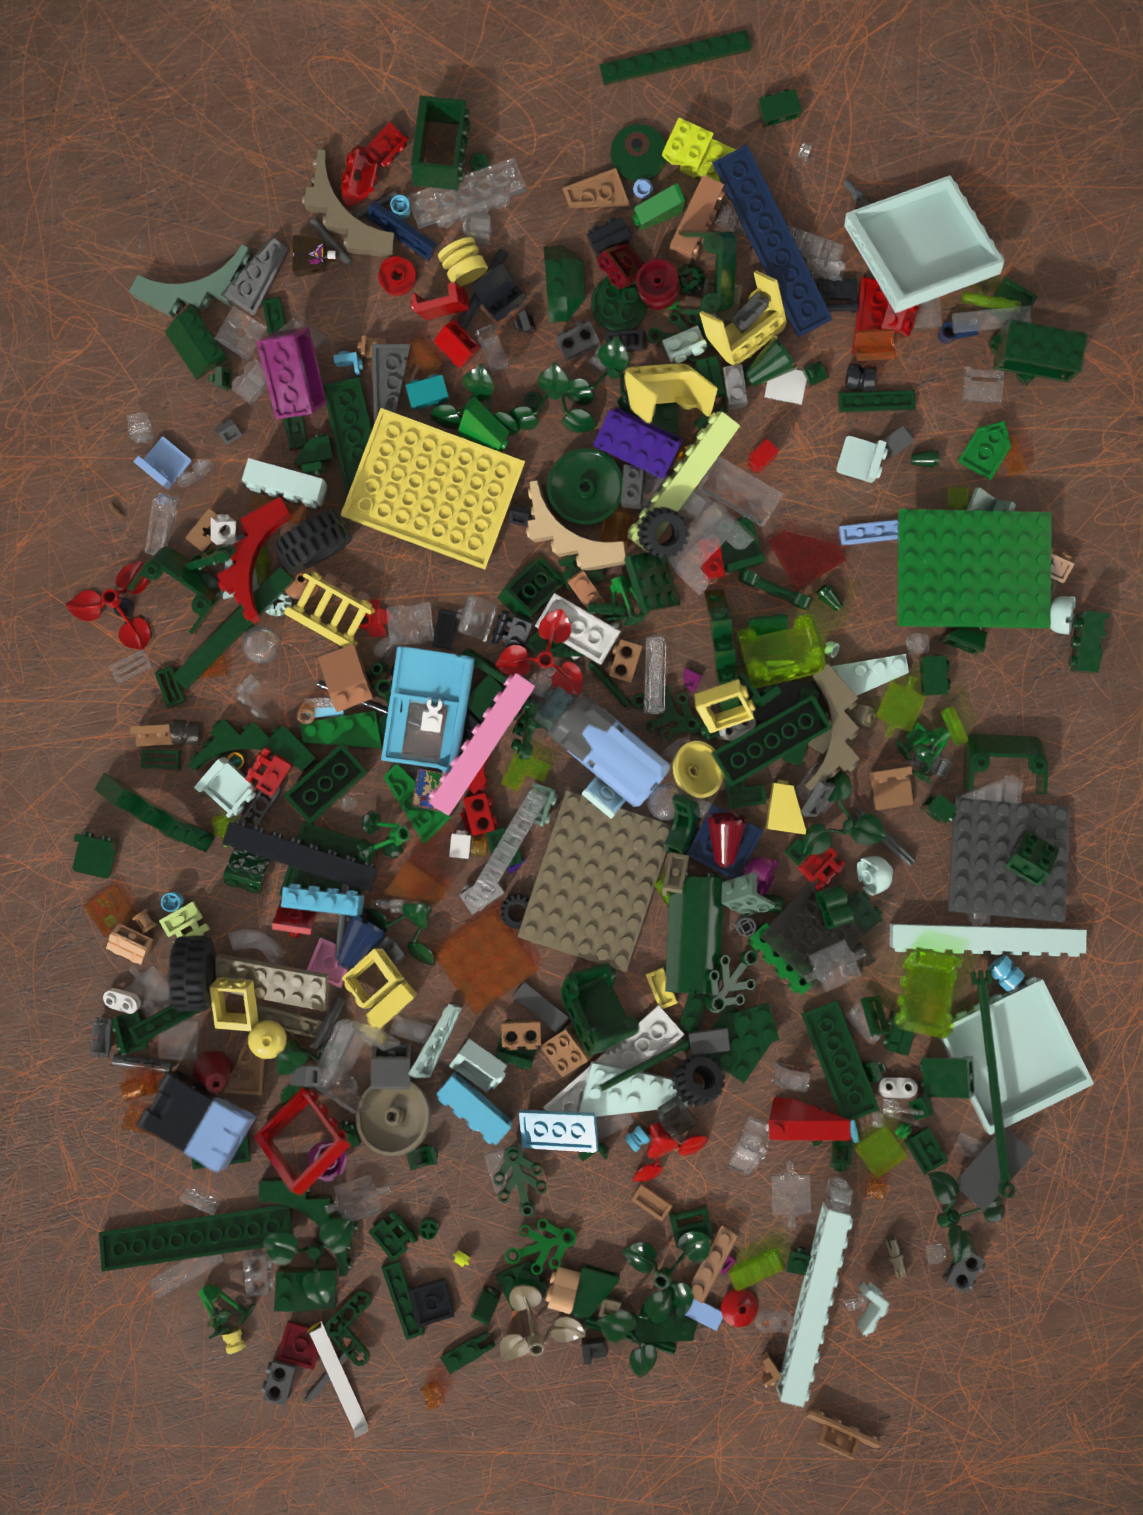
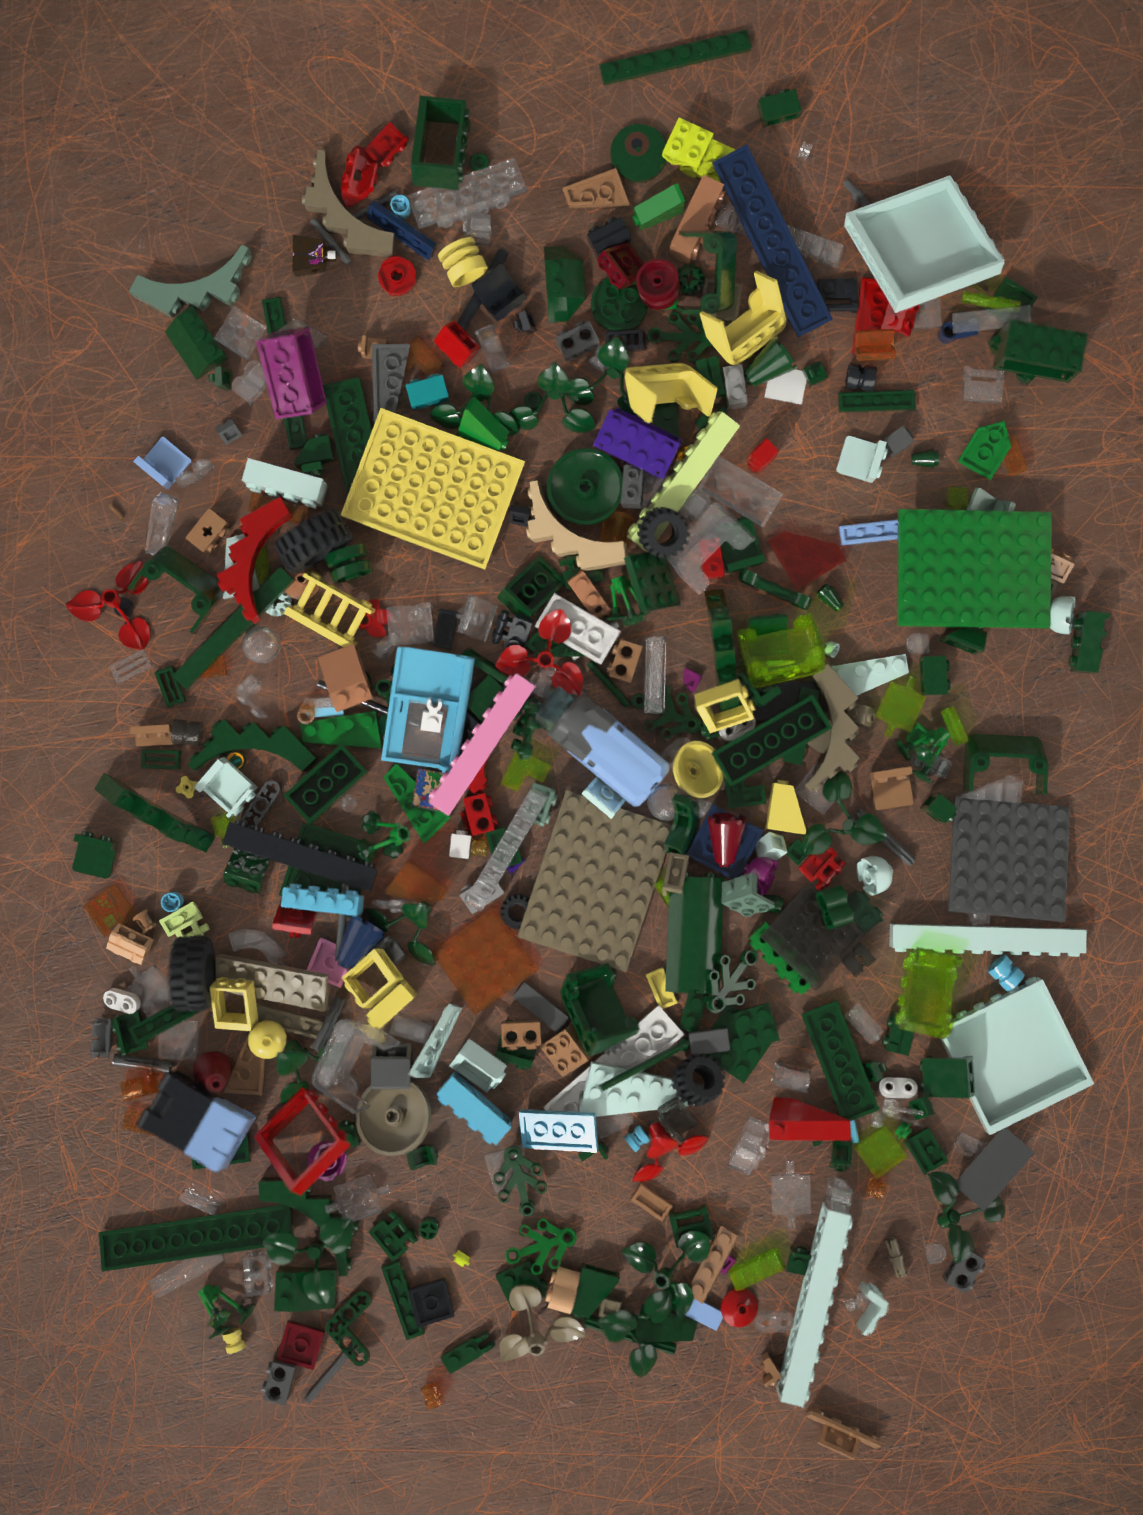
clear brick [127,412,153,443] -> none
dark green hinge [185,544,237,571] -> none
white brick [211,514,236,545] -> none
dark grey wing [221,238,288,316] -> none
red plate [245,747,292,797] -> none
dark grey brick [290,1066,321,1087] -> none
white sticker [307,1321,369,1438] -> none
medium azure bracket [333,351,363,376] -> none
dark green cone [370,661,389,680] -> none
red panel [410,282,470,321] -> none
dark green slope [471,1286,501,1326] -> none
pearl dark grey panel [581,1337,607,1365] -> none
dark green axle [587,602,625,615] -> none
light blue plate [633,178,653,198] -> none
light aqua bracket [662,326,707,363] -> none
dark grey hinge [730,292,769,333] -> none
dark grey wheel [735,916,756,937] -> none
dark grey tile [801,781,835,817] -> none
clear plate [805,940,866,992] -> none
clear hinge [806,256,846,281] -> none
dark green tile [861,996,890,1036] -> none
dark green hinge [970,969,1015,1198] -> none
dark green bracket [1005,830,1060,887] -> none
none -> light yellow plate [176,776,198,799]
none -> dark green wheel [325,544,374,584]
none -> light aqua panel [755,832,787,861]

